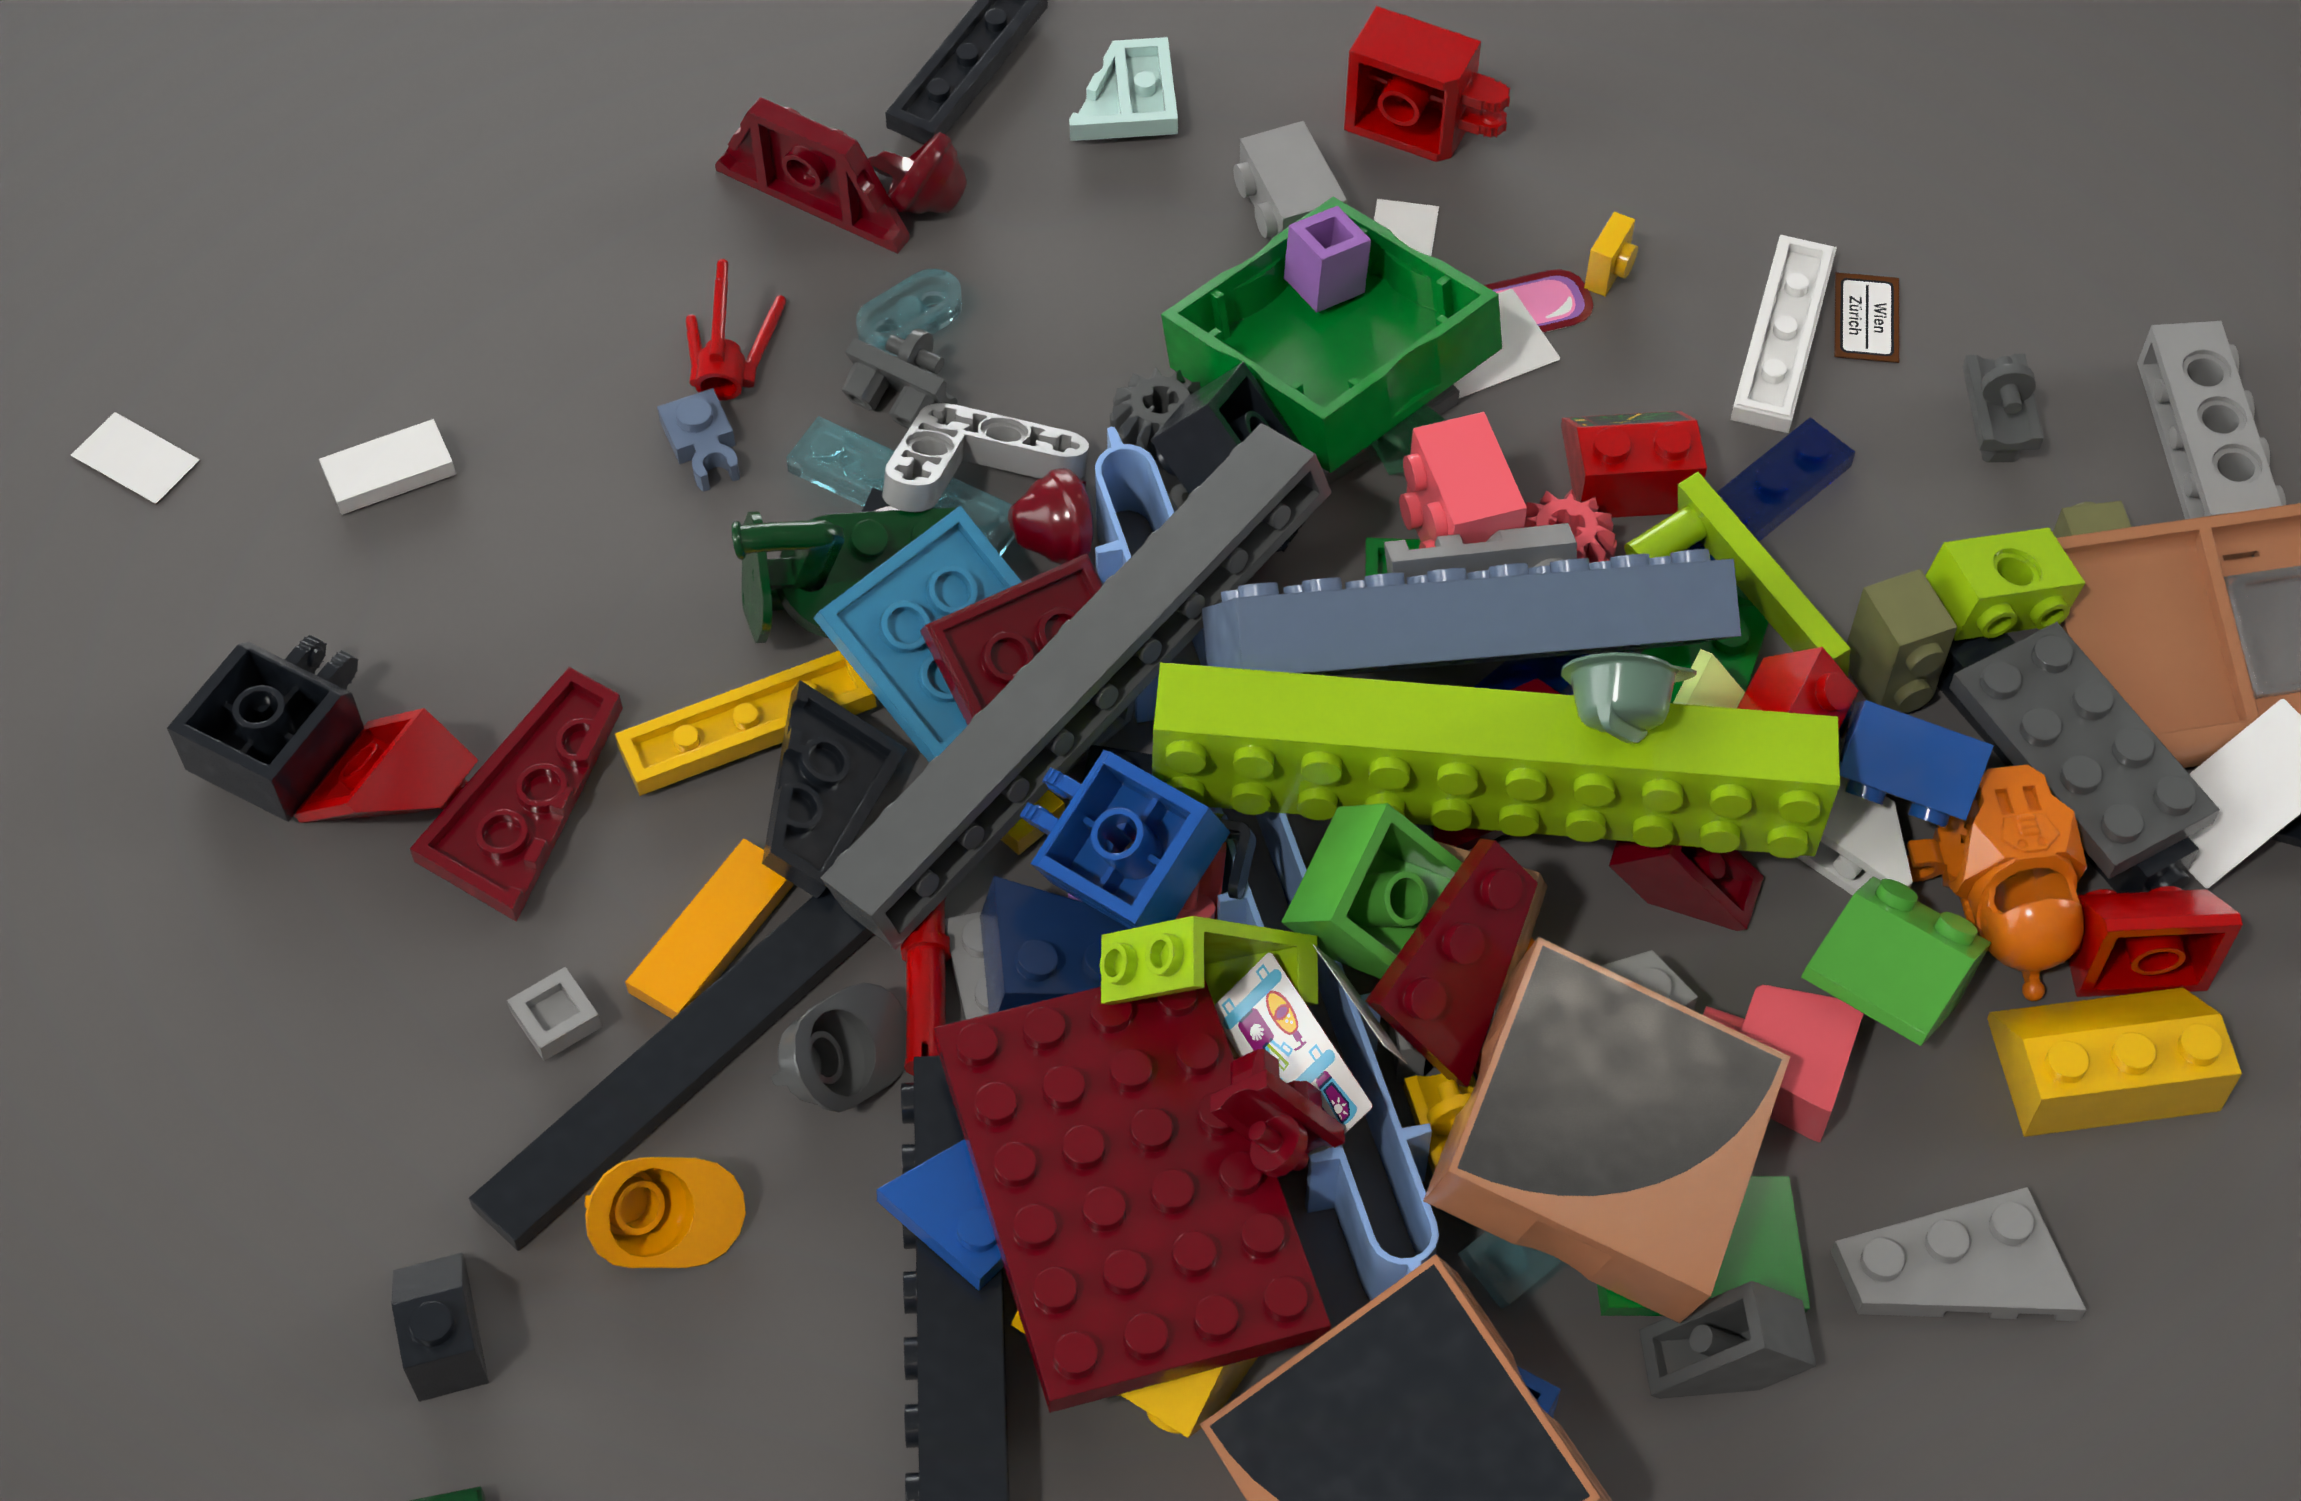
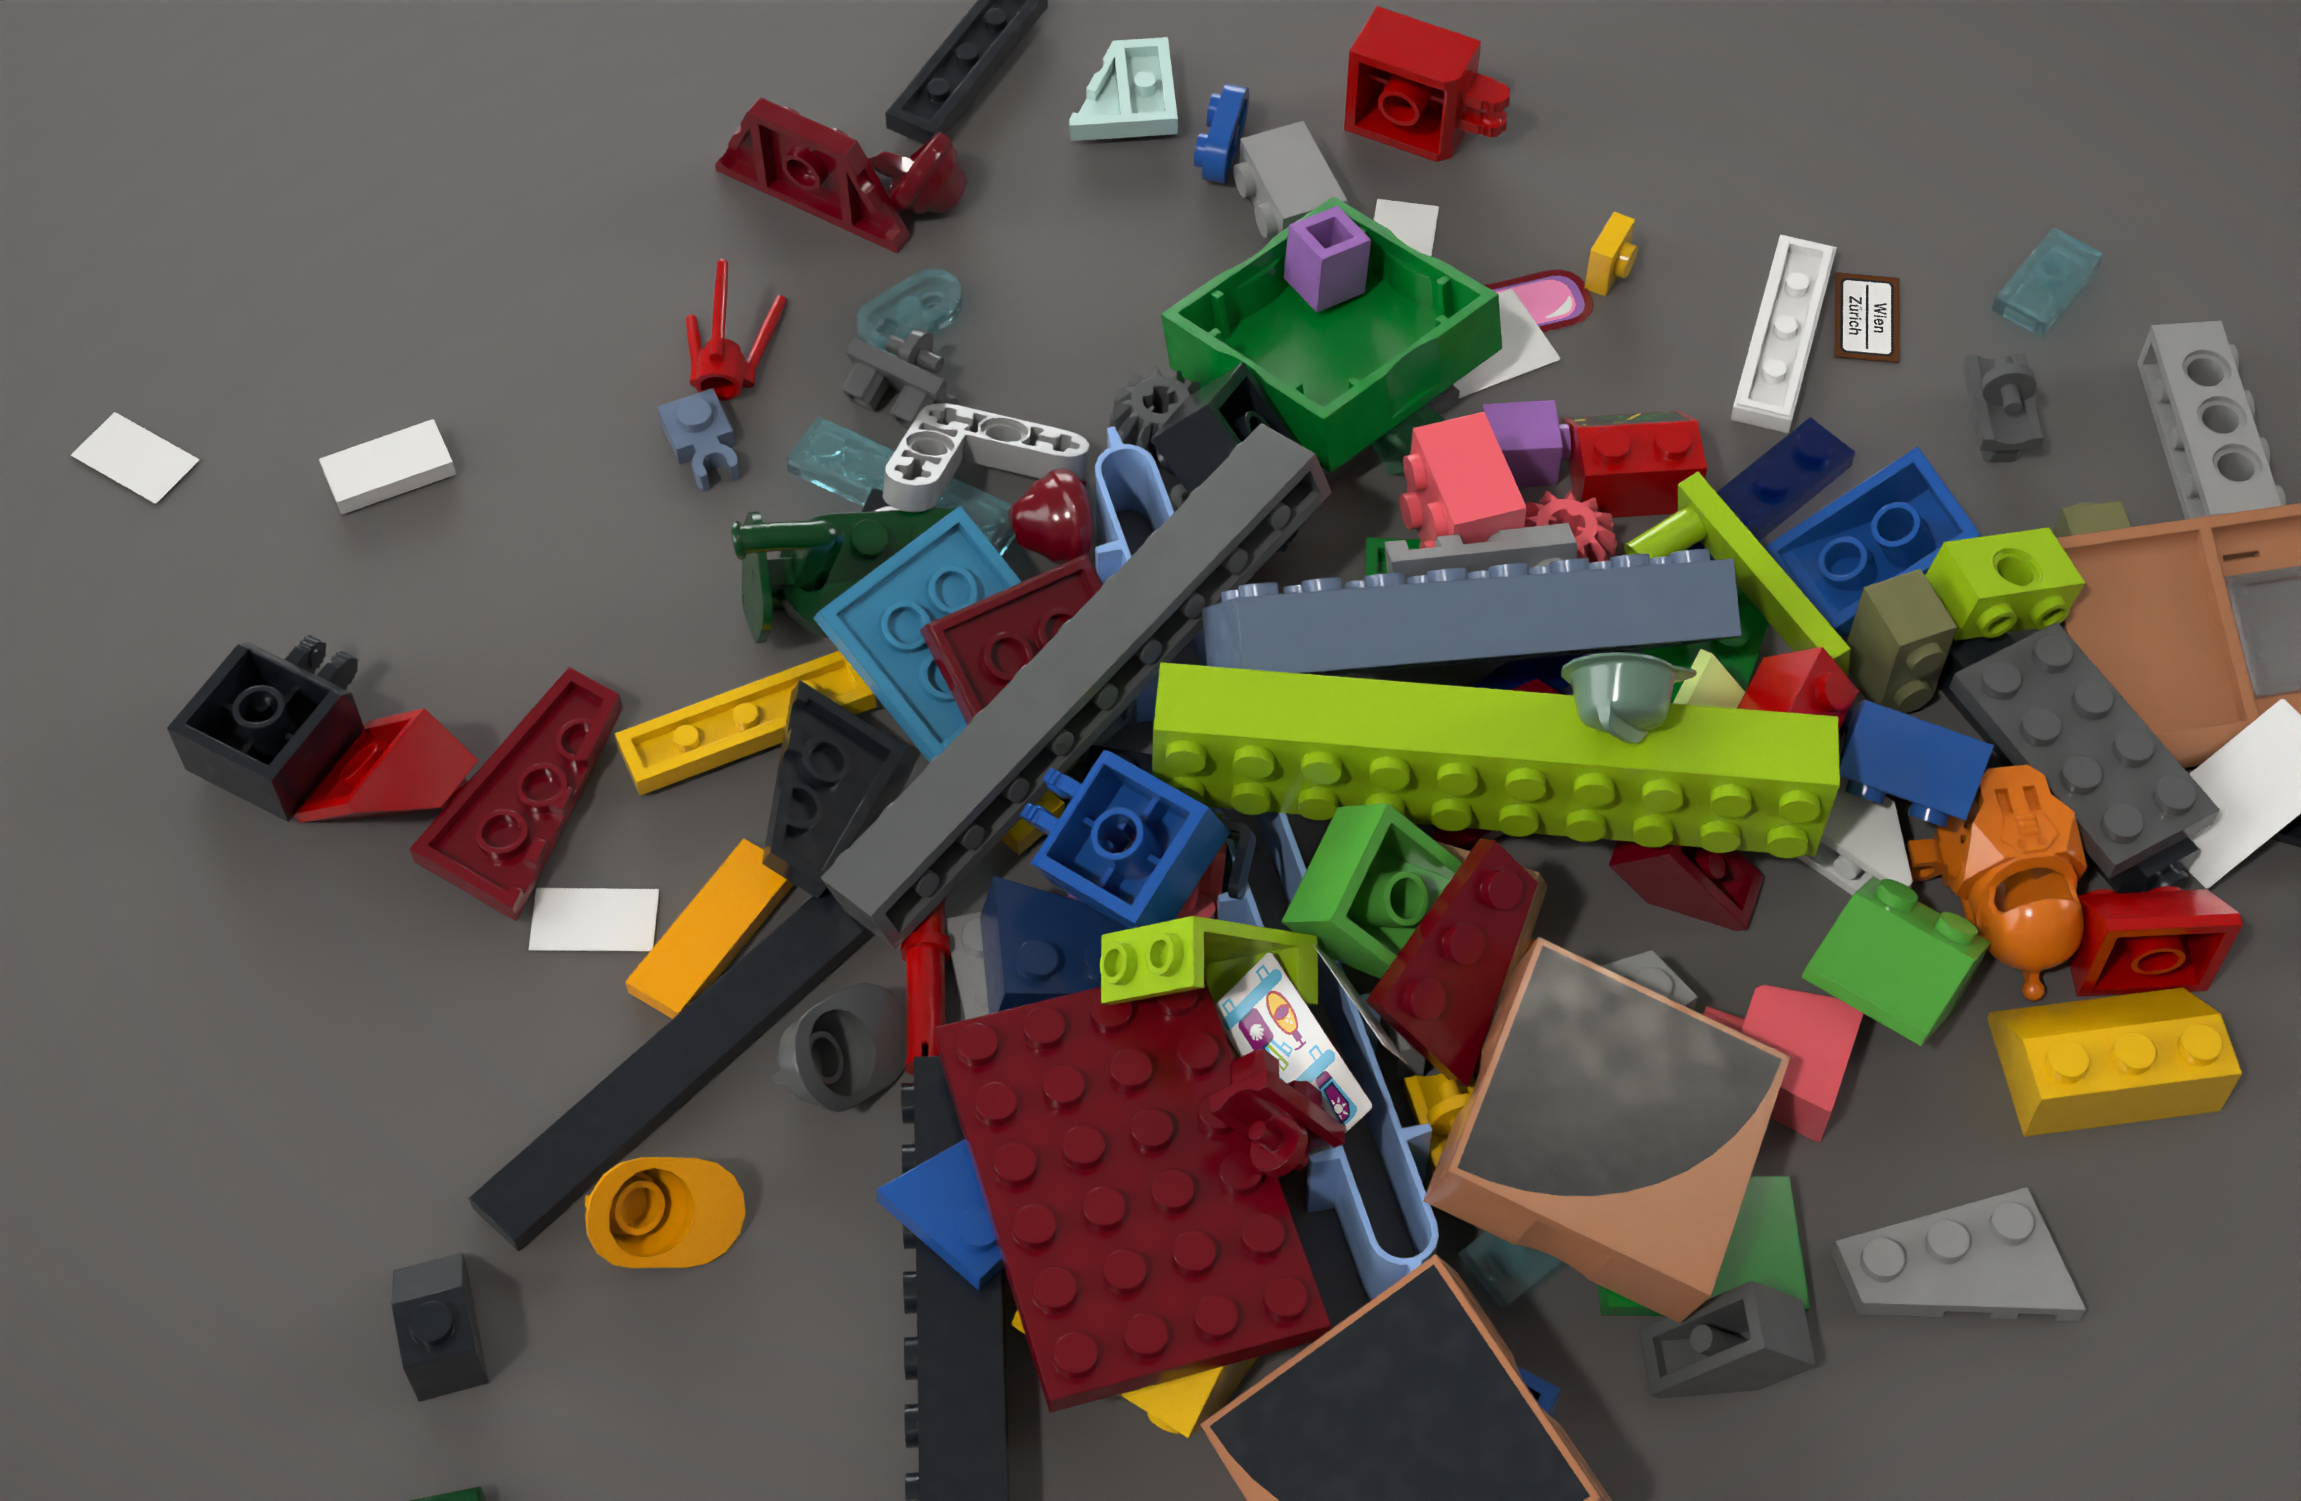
light grey plate [507,967,602,1061] -> none
none -> white sticker [529,888,659,951]
none -> blue plate [1194,84,1249,184]
none -> medium lavender brick [1482,400,1571,487]
none -> blue slope [1764,446,1982,637]
none -> clear light blue plate [1991,227,2104,337]

